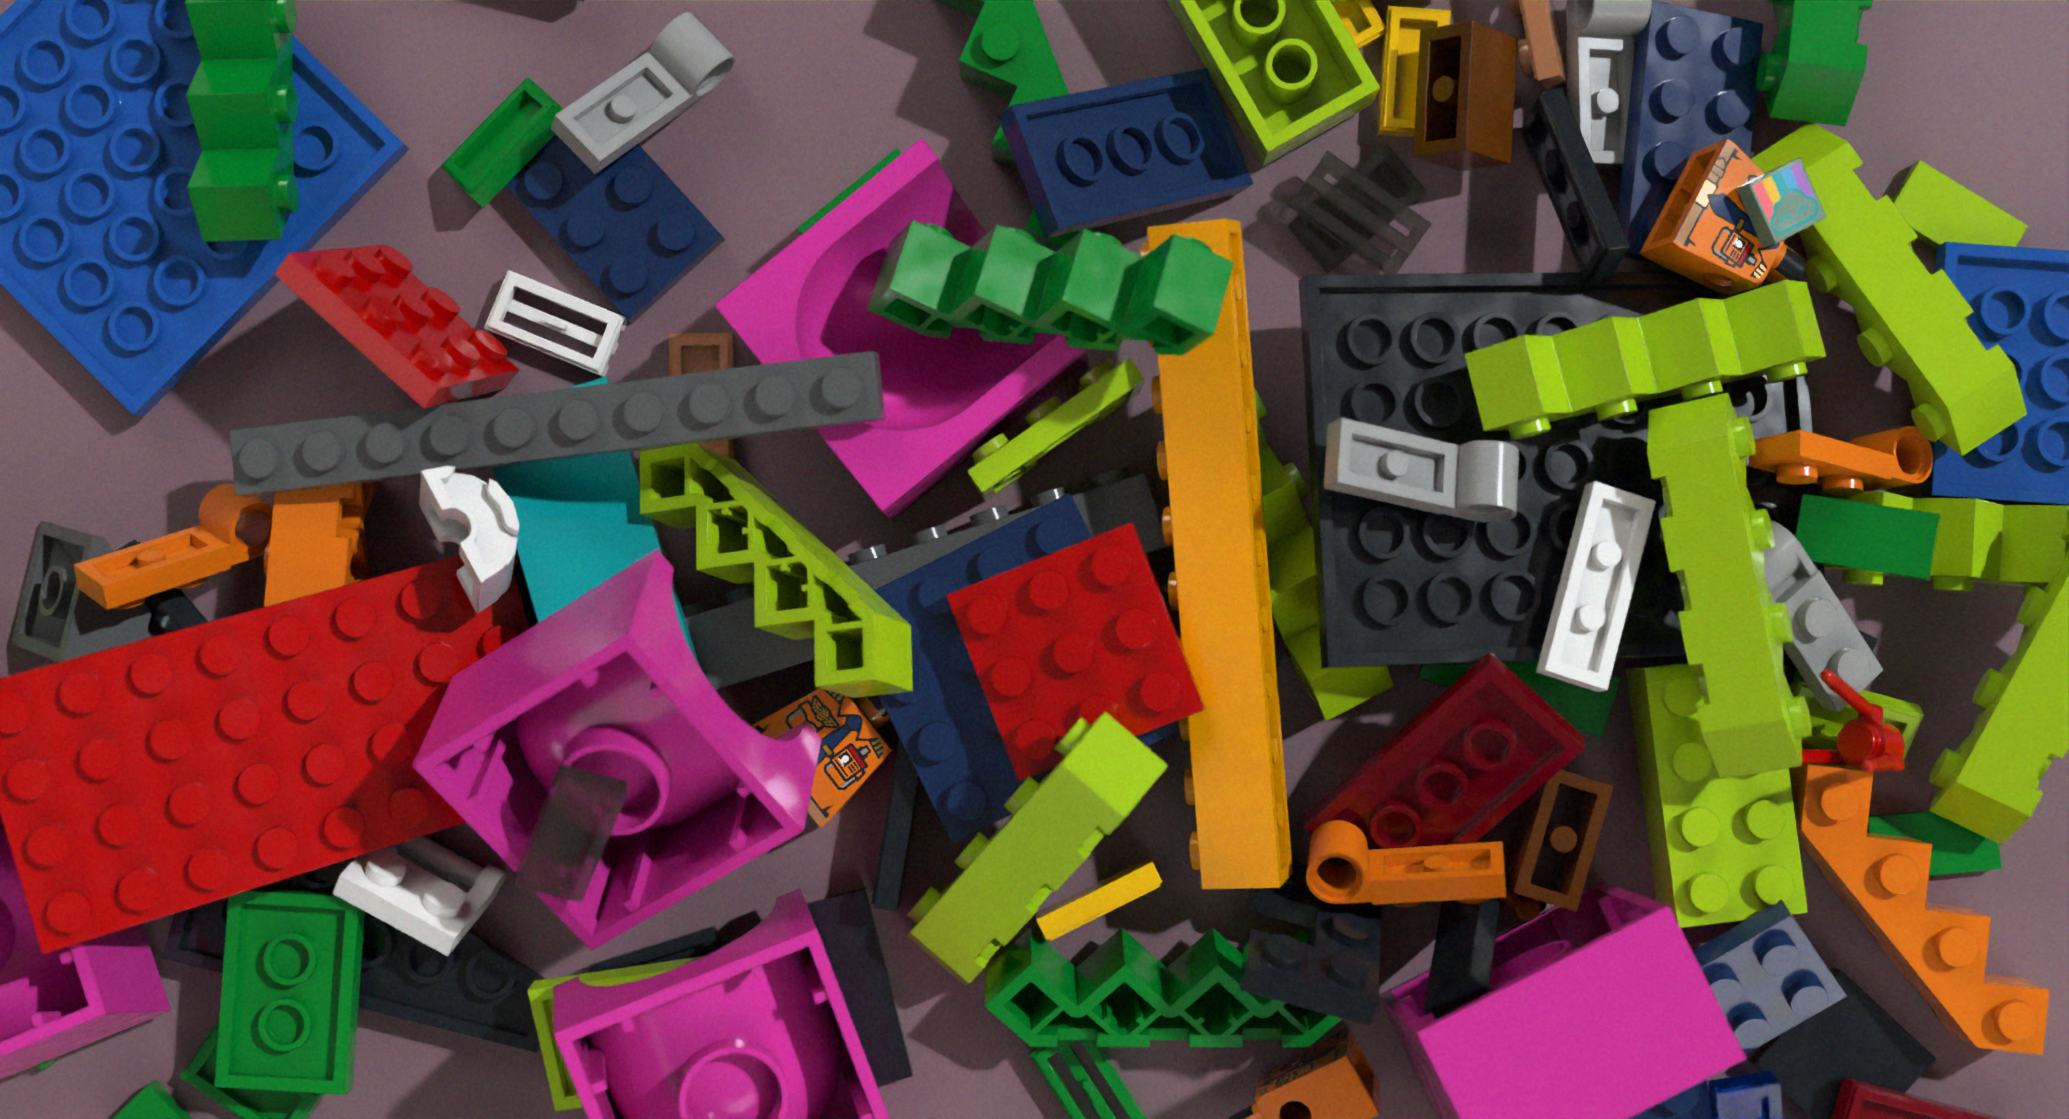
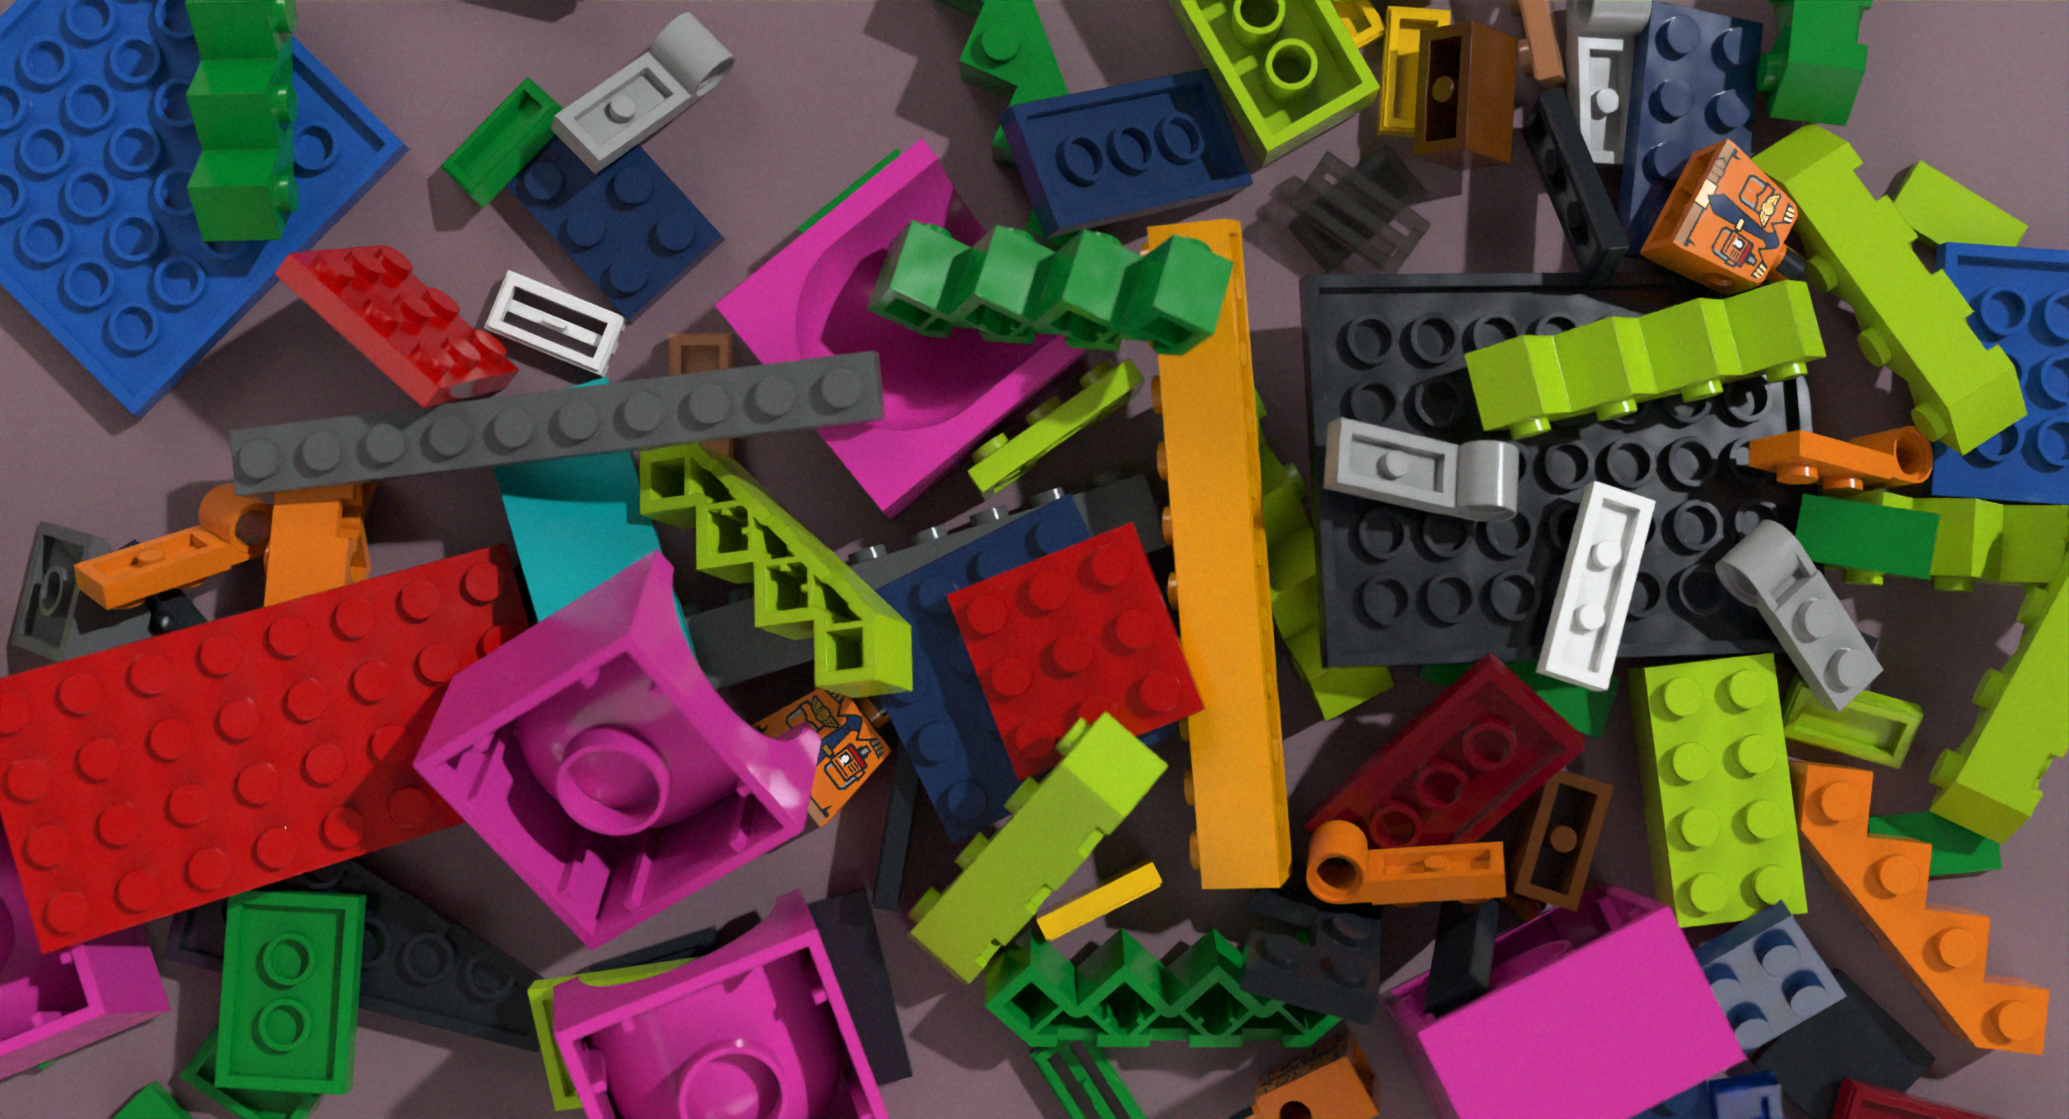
white plate [333,836,507,956] -> none
white cylinder [419,466,520,614] -> none
clear smoke tile [515,764,627,903] -> none
lime brick [1647,393,1812,778] -> none
tile [1736,158,1827,248] -> none
red plant [1802,669,1905,773] -> none

